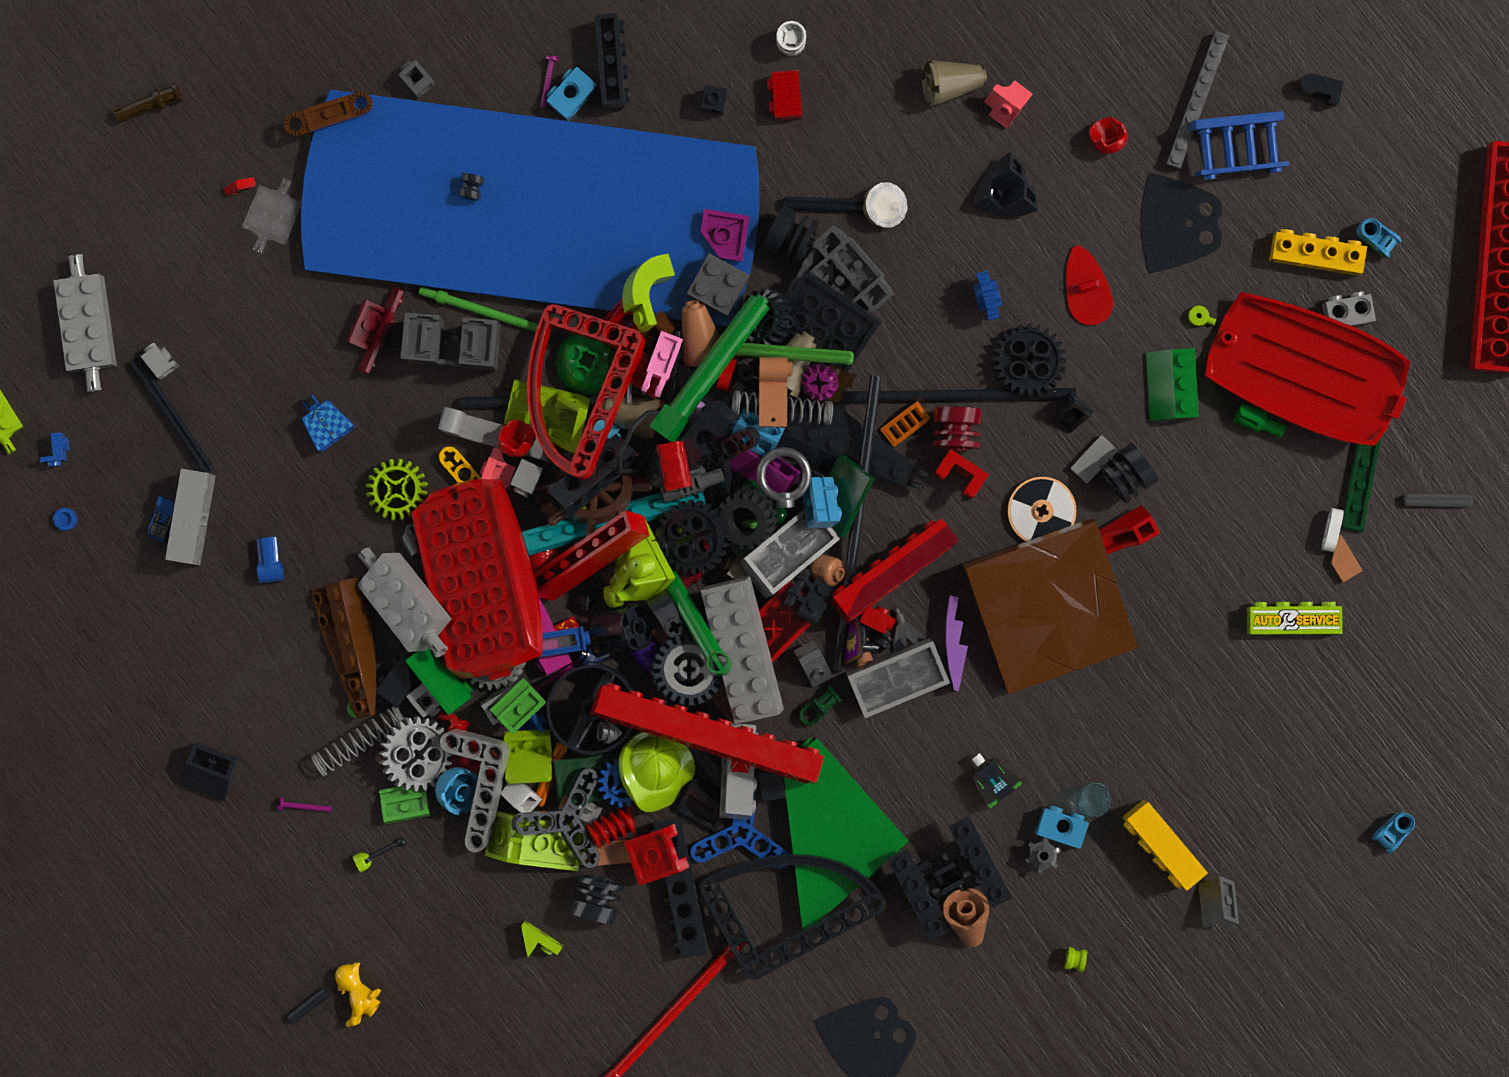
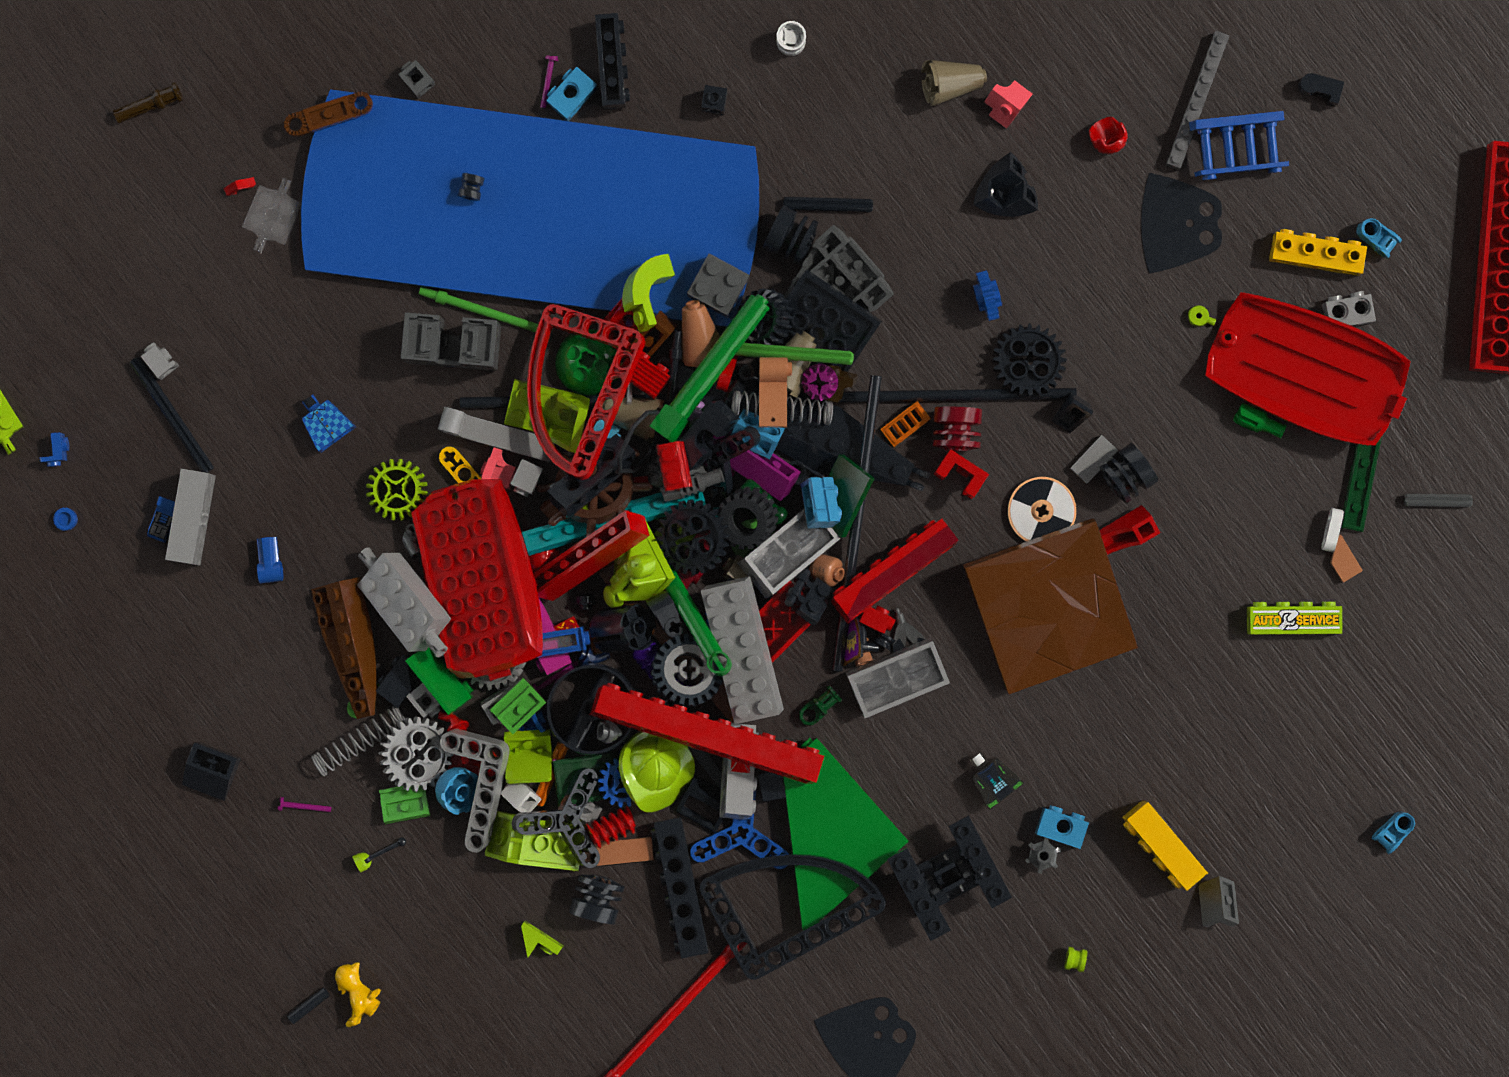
light grey brick [53,254,117,392] -> none
dark red bracket [346,287,403,375] -> none
red hair [497,419,536,457] -> none
red panel [624,824,689,886] -> none
bright pink hinge [641,331,683,397] -> none
magenta plate [701,209,750,262] -> none
flat silver piece [756,447,811,508] -> none
red brick [767,70,802,121] -> none
dark grey brick [794,640,833,687] -> none
tile [863,183,907,228] -> none
nougat cone [943,888,990,947] -> none
medium lavender slope [945,596,968,691] -> none
red shield [1066,245,1114,326] -> none
clear light blue hair [1076,782,1112,818] -> none
green slope [1146,348,1199,421] -> none

